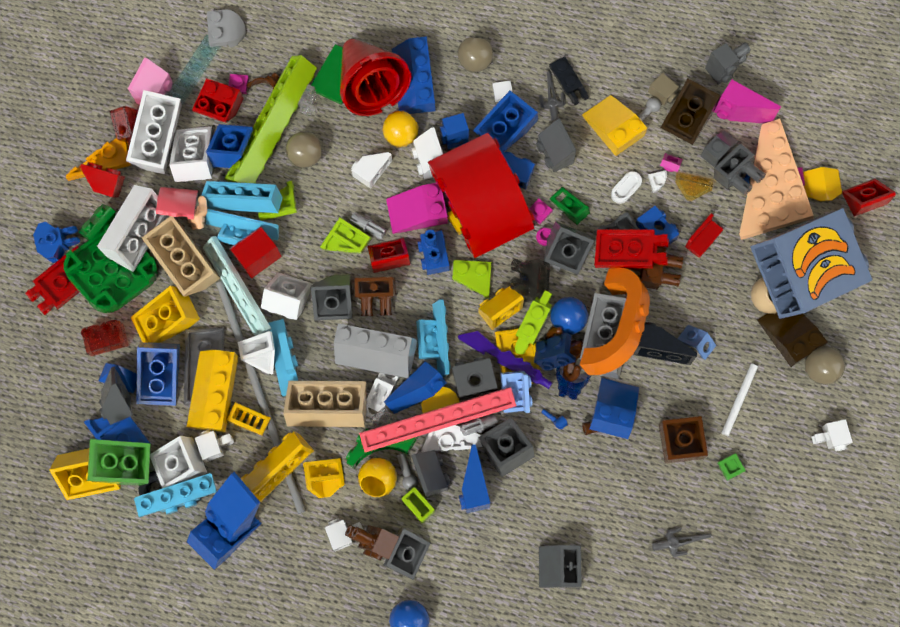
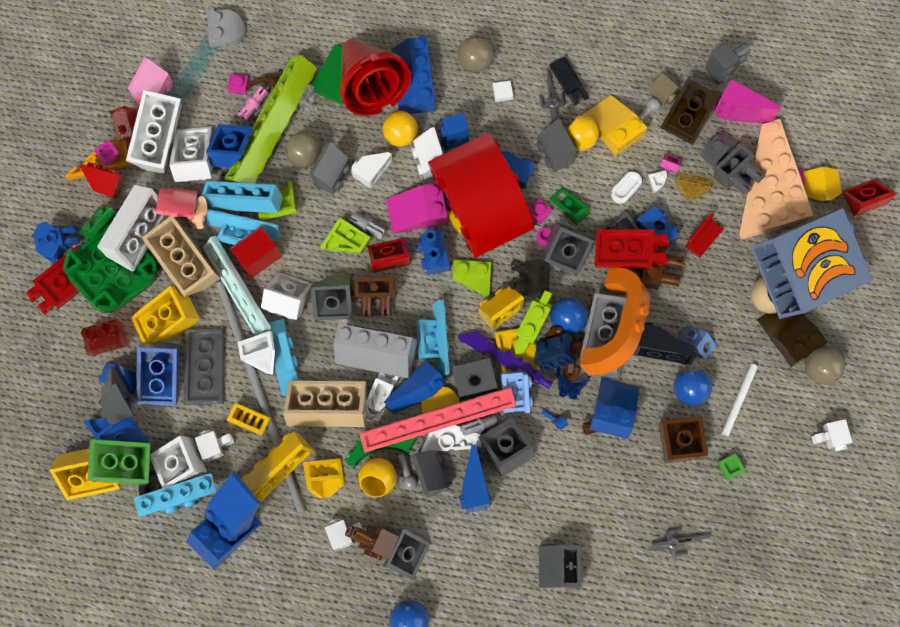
yellow slope [187,350,238,433] -> none
red slope [192,78,244,123] -> none
lime piece [402,487,435,523] -> none
blue slope [473,90,538,153] -> none
none -> dark pink plate [94,140,121,166]
none -> bright pink pin [238,86,268,122]
none -> dark grey slope [310,141,351,195]
none -> yellow helmet [566,114,599,151]
none -> blue helmet [674,370,712,406]

